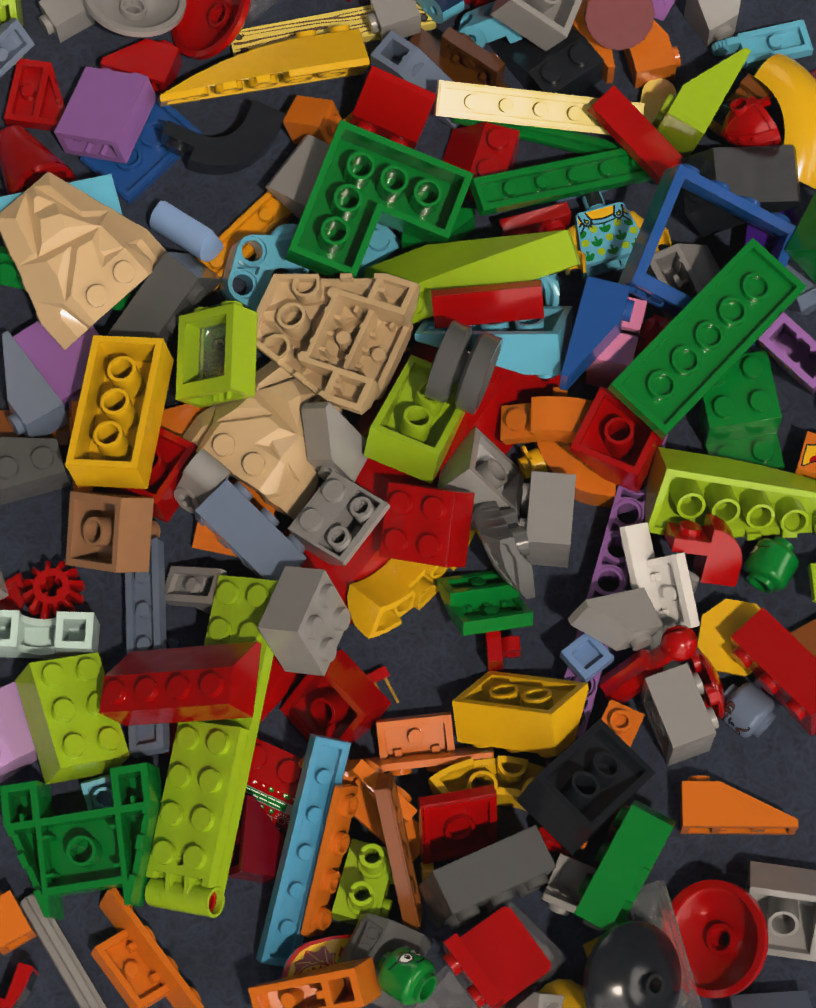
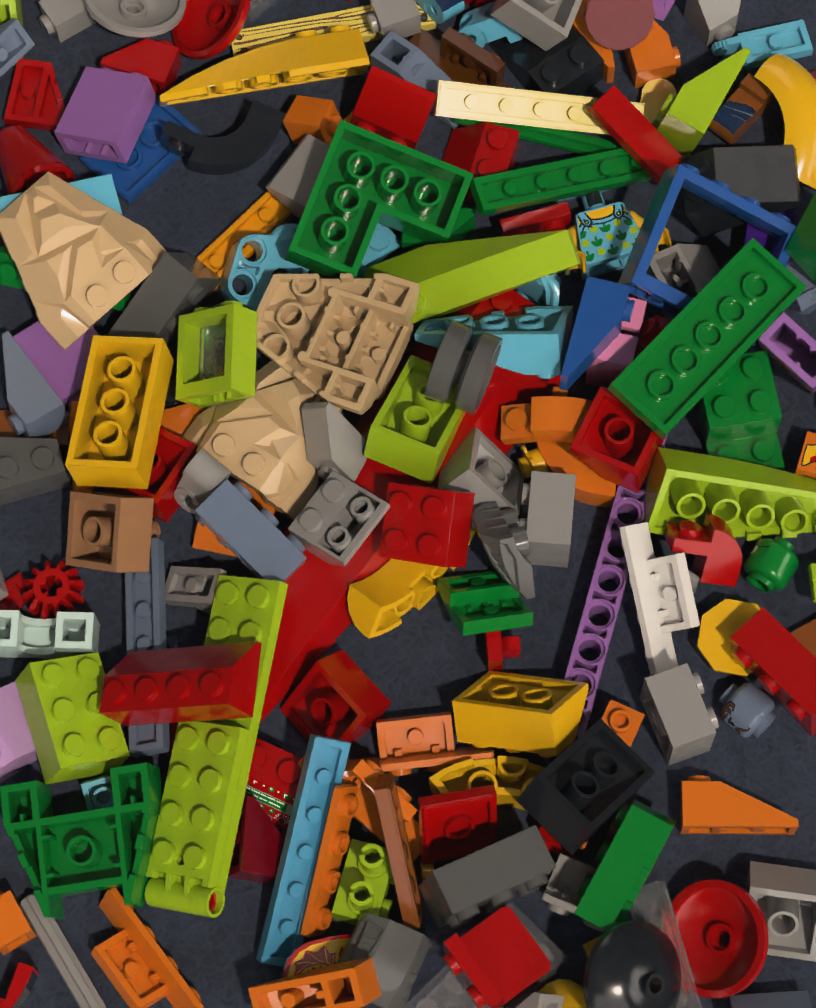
light blue brick [150,200,224,262] -> none
light grey brick [257,566,351,676] -> none
red piece [367,665,399,708] -> none
green head [377,946,437,1006] -> none
red tile [431,280,544,329] -> none
medium blue plate [560,633,614,683] -> none
light grey slope [568,587,664,651] -> none
red piece [599,625,698,704] -> none
red dish [688,648,725,719] -> none
red helmet [721,94,781,147] -> none

